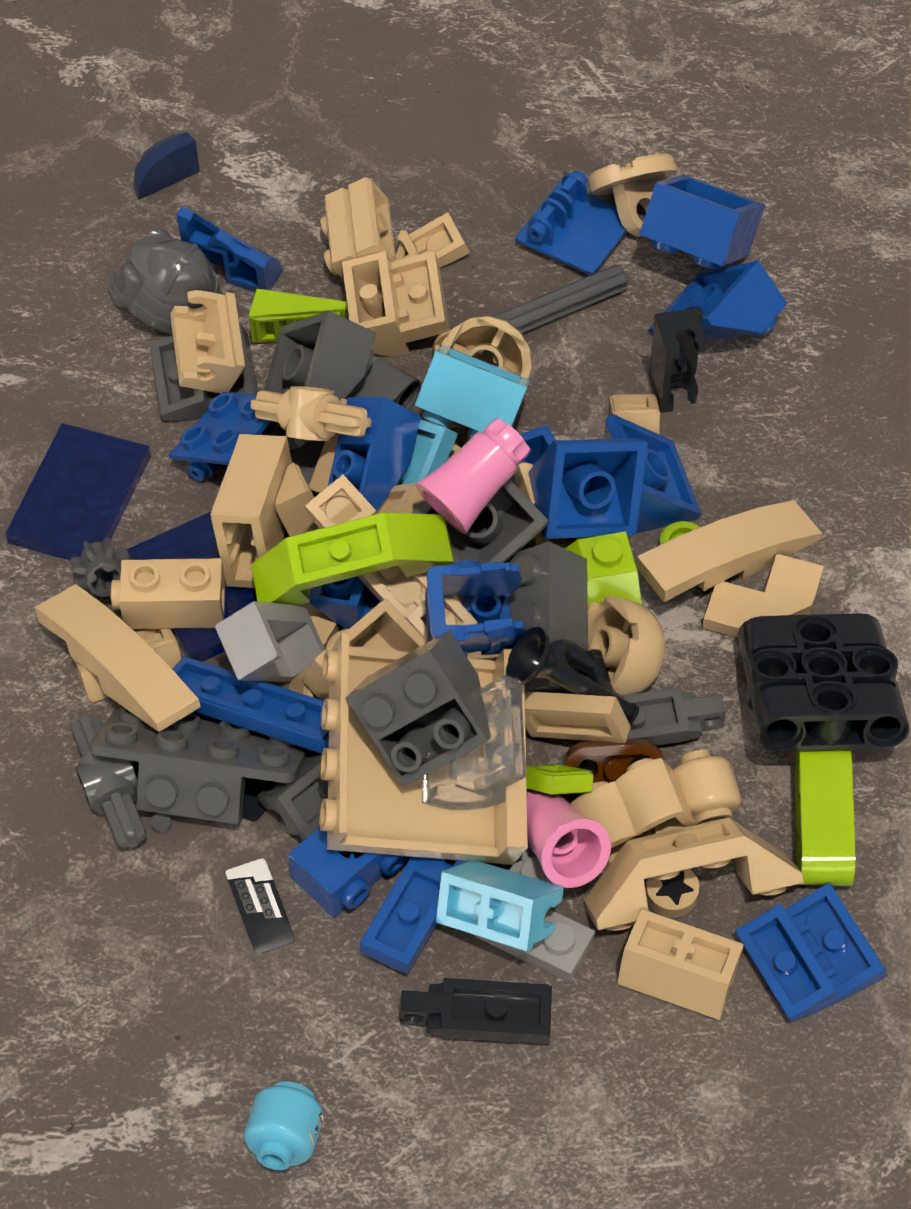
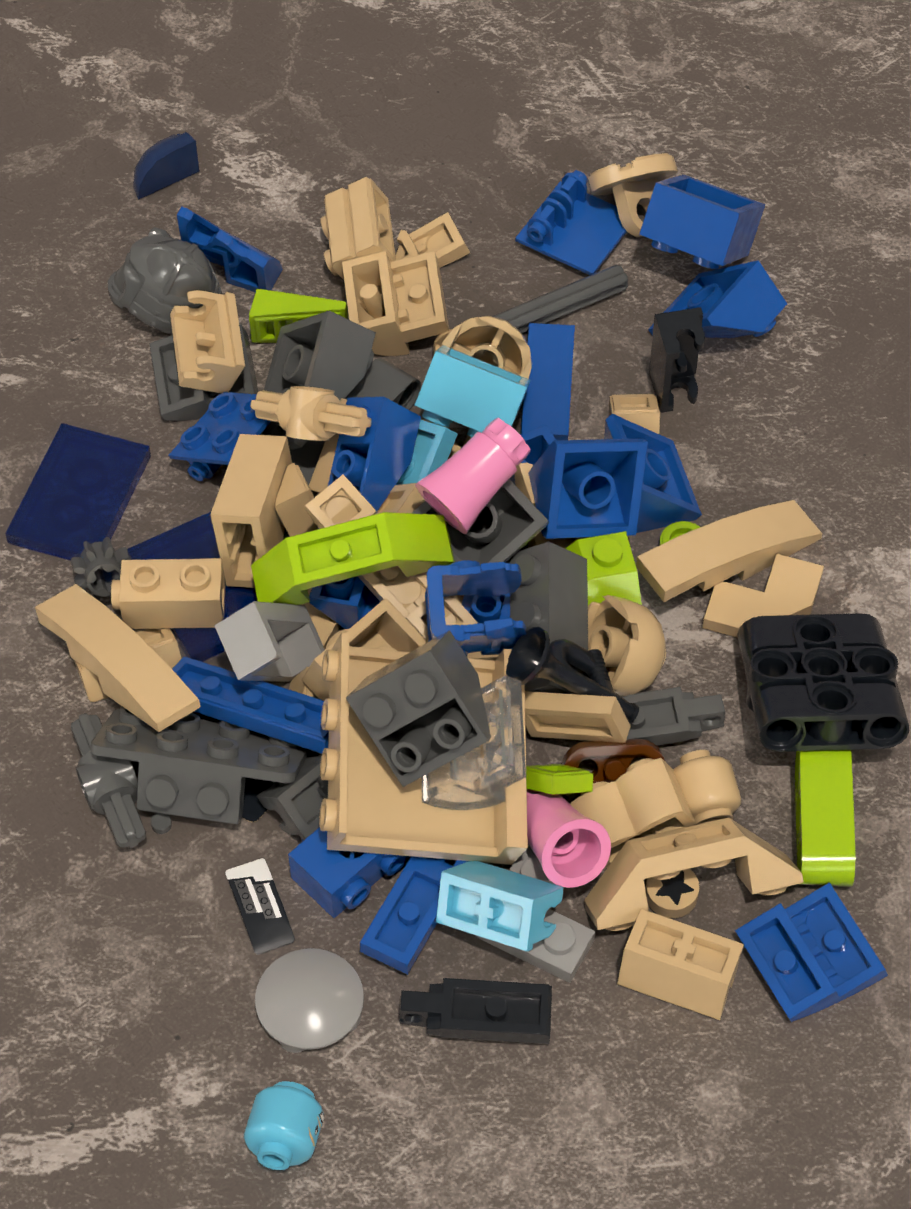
none -> light grey dish [255,948,364,1053]
none -> blue tile [521,323,575,440]

